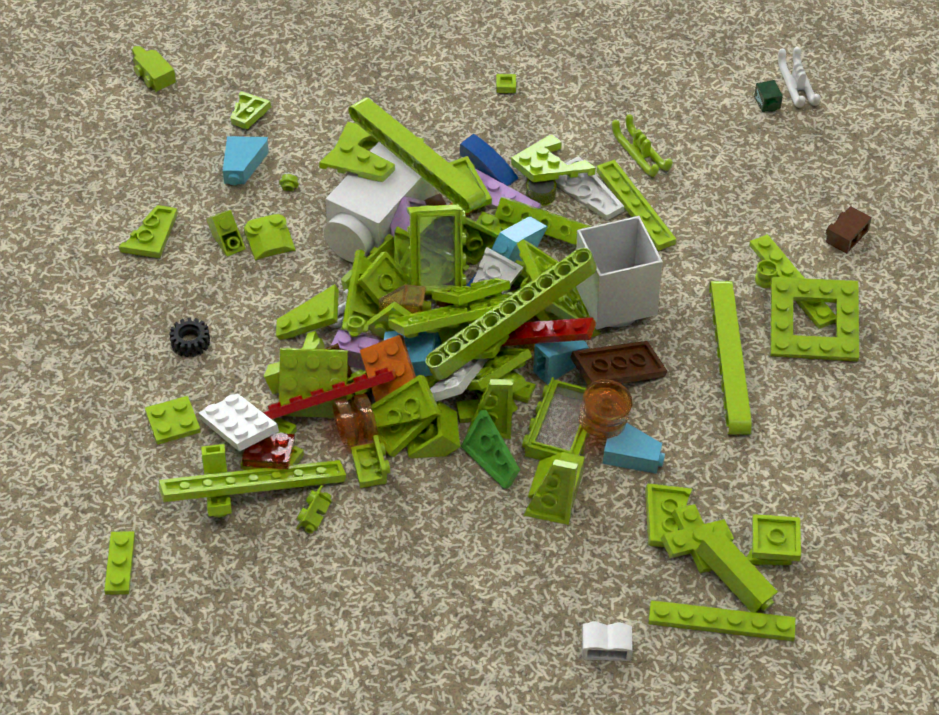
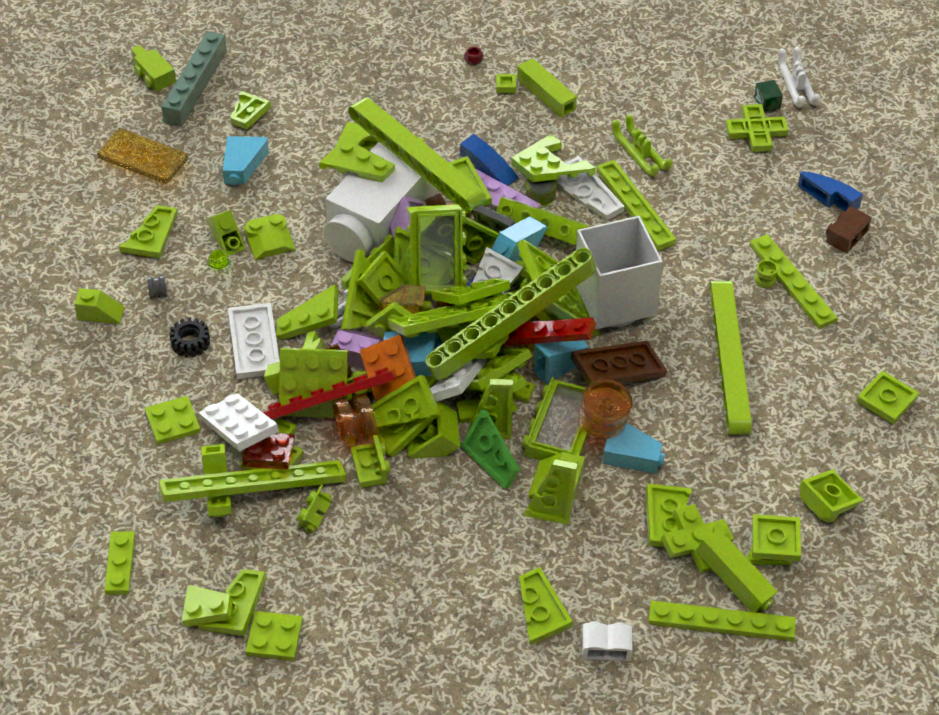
lime plate [279,174,299,191] -> none
lime plate [342,316,369,337] -> none
lime plate [770,277,859,362] -> none
none -> lime slope [74,288,124,324]
none -> clear yellow plate [97,127,188,184]
none -> dark grey wheel [147,275,167,298]
none -> sand green brick [161,31,227,127]
none -> lime wing [181,585,233,627]
none -> lime wing [198,569,267,636]
none -> clear neon green plate [208,249,229,269]
none -> white plate [228,303,280,379]
none -> lime plate [245,611,303,661]
none -> dark red plate [464,46,484,64]
none -> dark grey plate [474,205,514,233]
none -> lime brick [517,58,577,118]
none -> lime wing [519,567,573,645]
none -> lime plate [725,104,789,152]
none -> blue slope [798,171,863,211]
none -> lime slope [799,469,864,522]
none -> lime plate [856,370,919,425]

